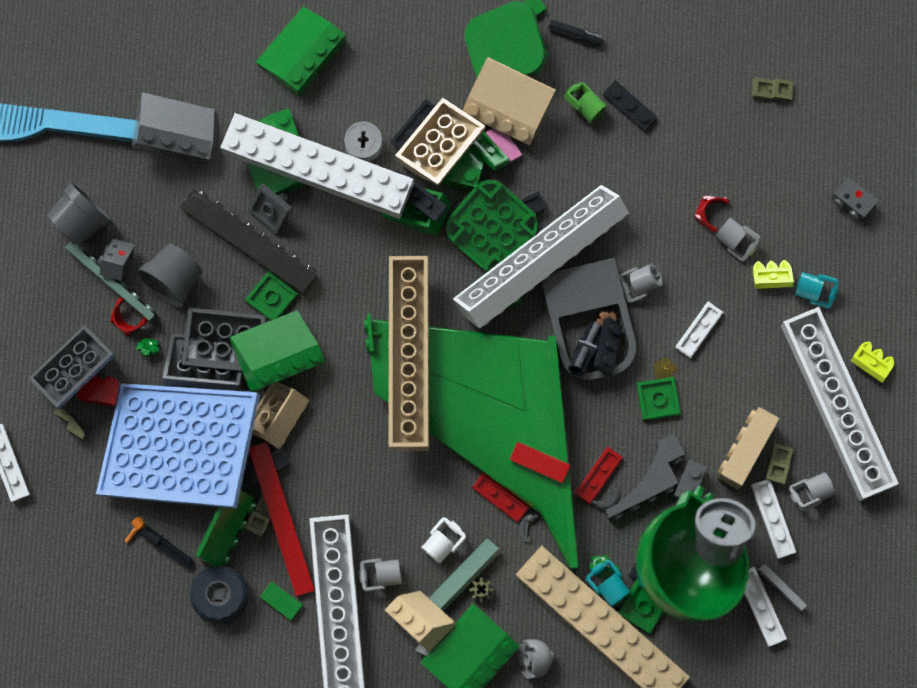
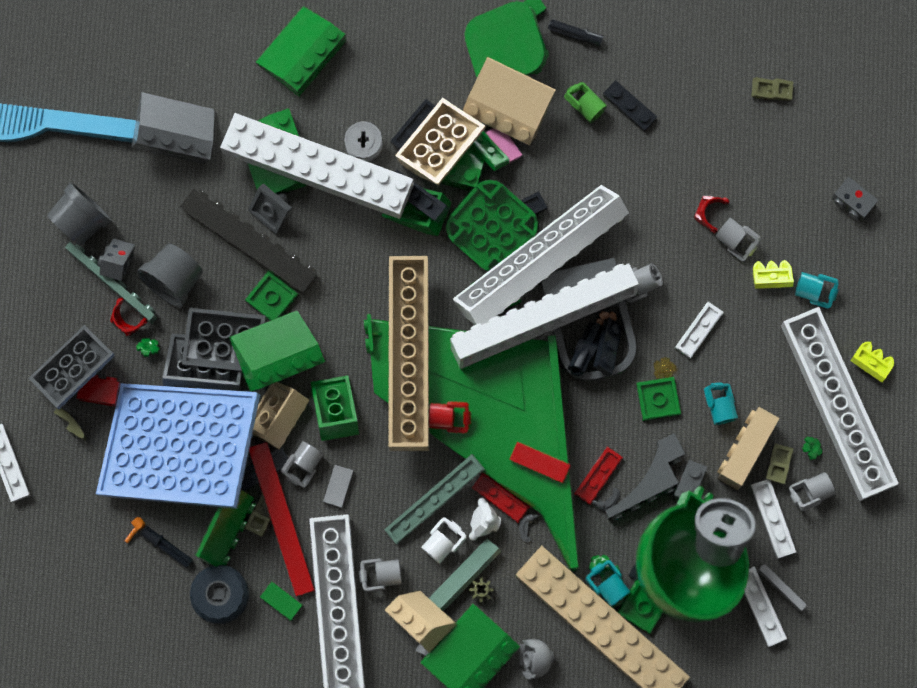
none -> light grey piece [281,441,323,487]
none -> green slope [311,375,359,441]
none -> light grey tile [323,465,353,508]
none -> sand green tile [384,454,485,544]
none -> red piece [429,401,471,433]
none -> white brick [450,264,639,369]
none -> white rock [469,498,501,541]
none -> teal piece [704,382,738,425]
none -> green plant [802,436,822,460]

